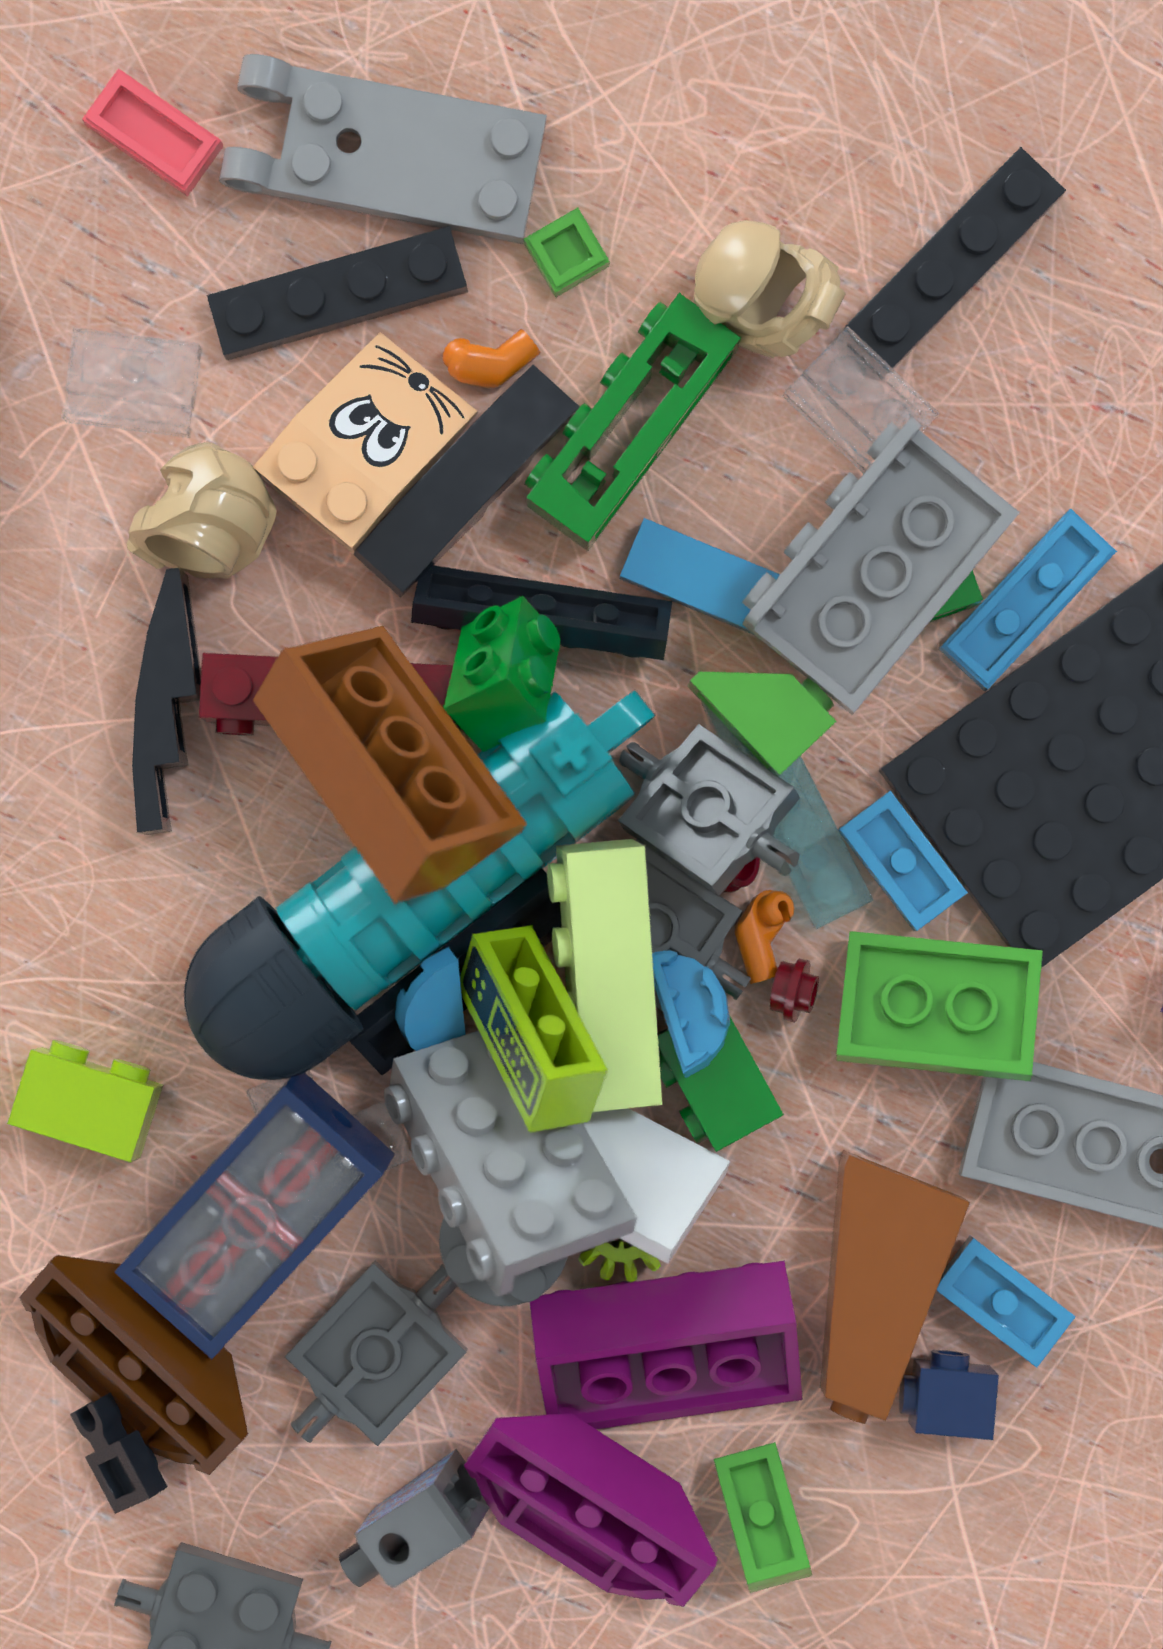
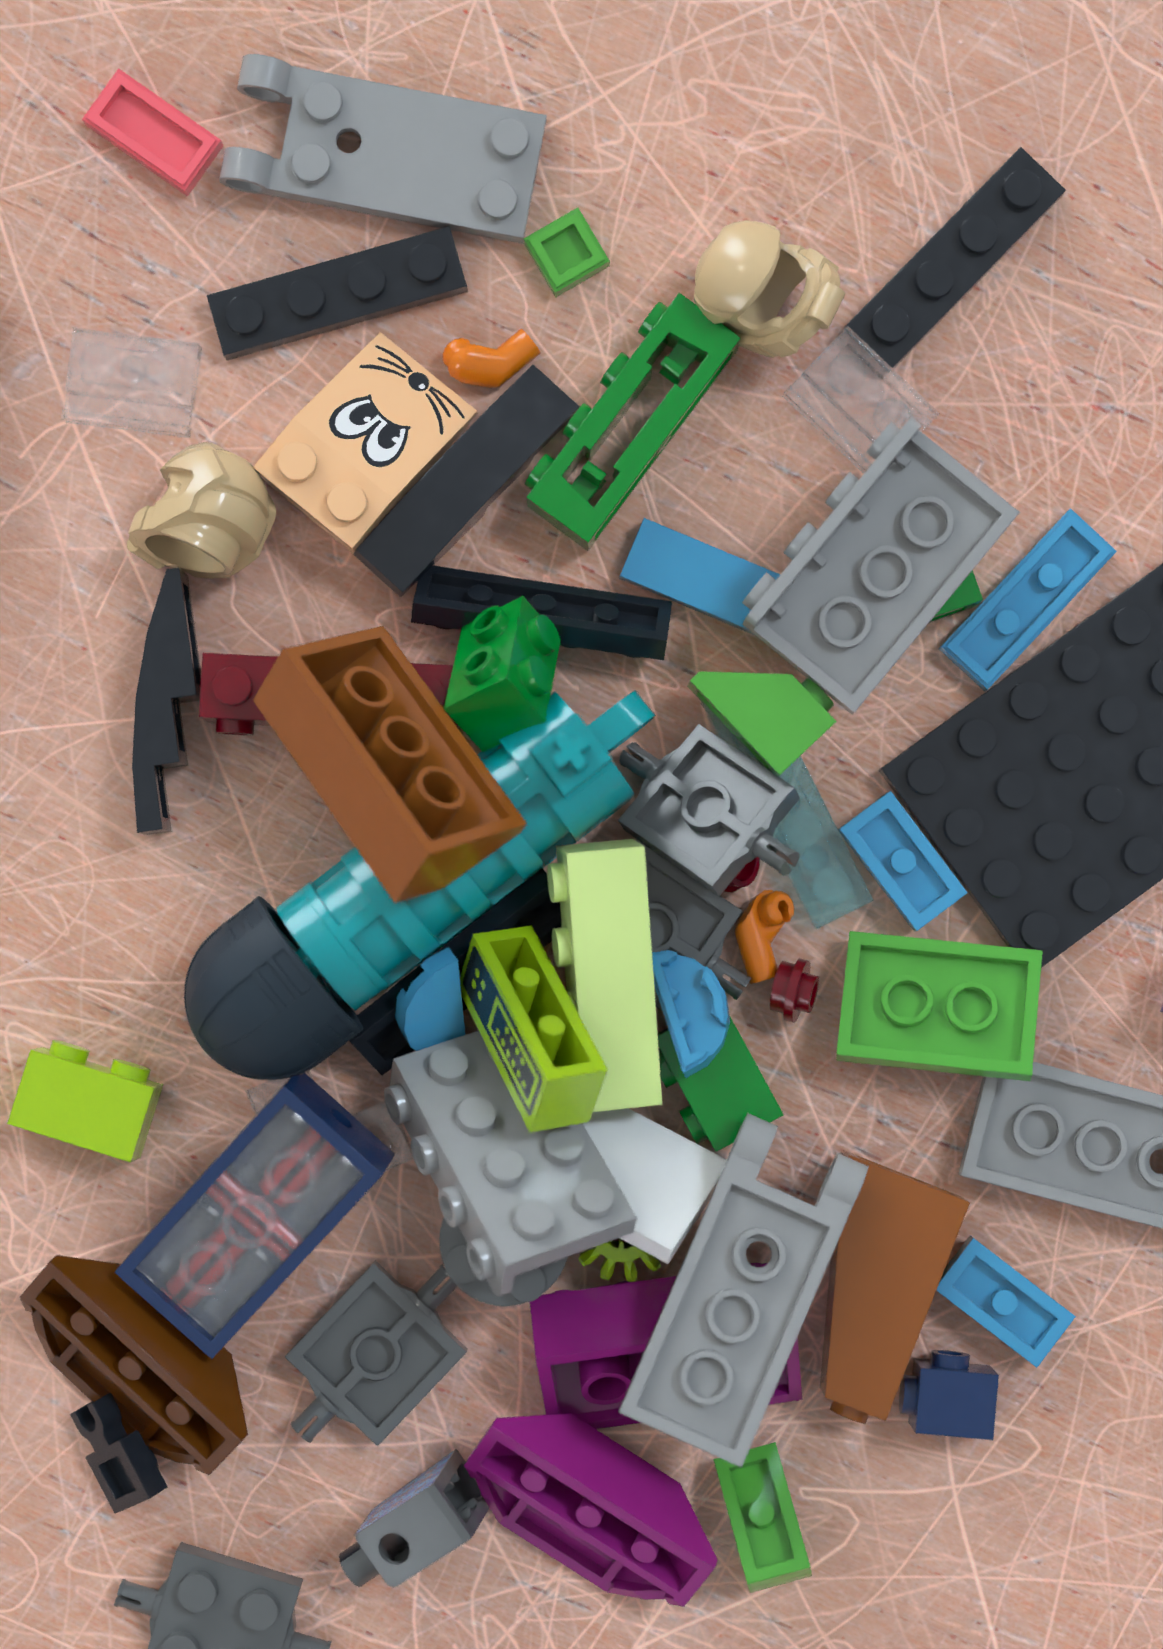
none -> light grey hinge [619,1113,868,1468]

